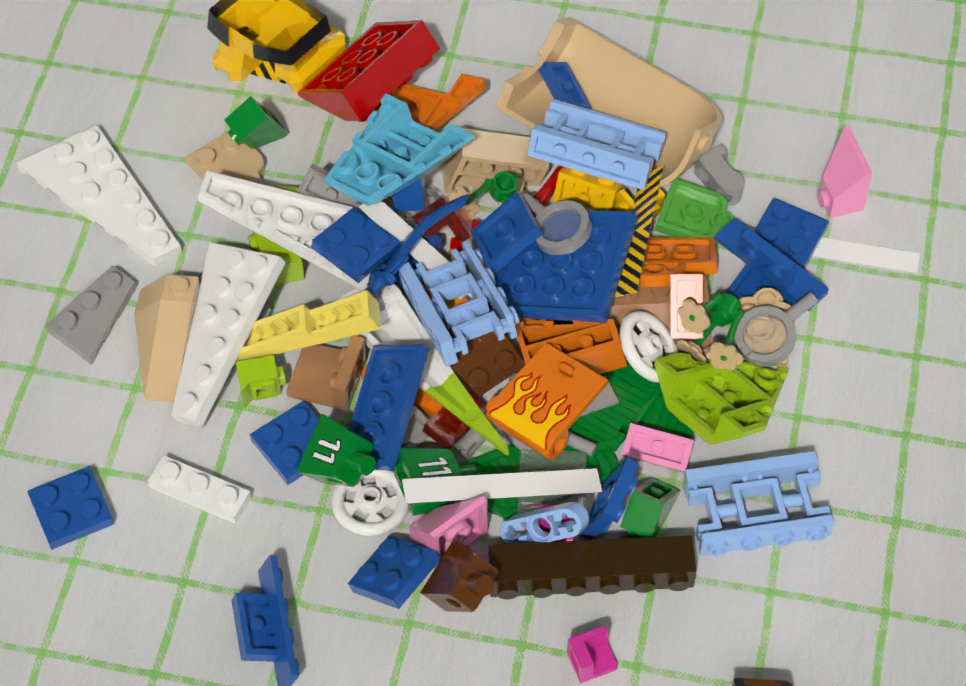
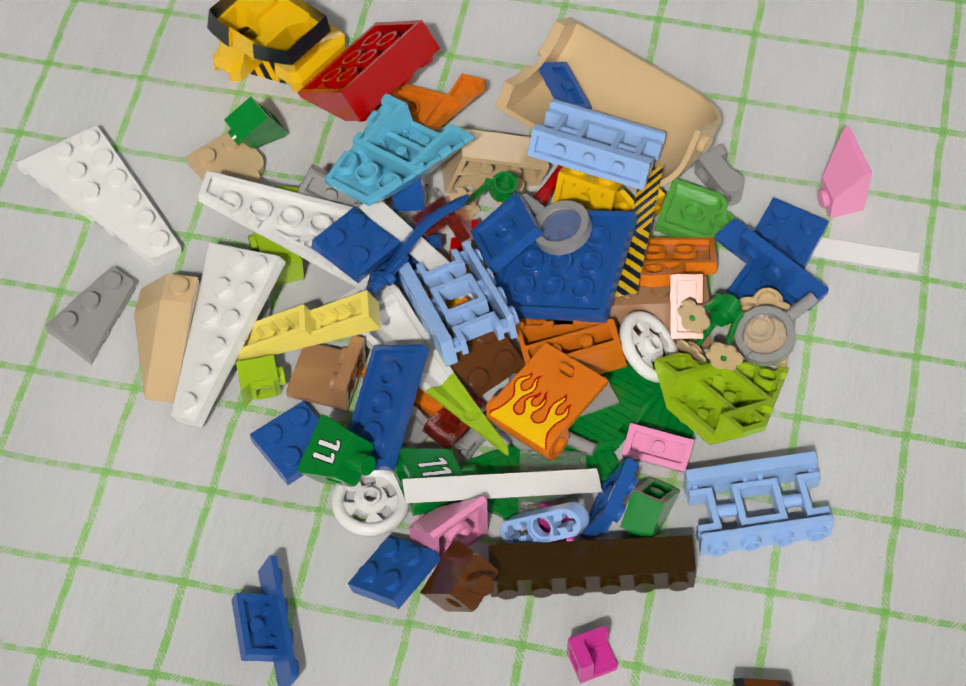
blue plate [27,466,114,550] -> none
white plate [147,455,252,524] -> none

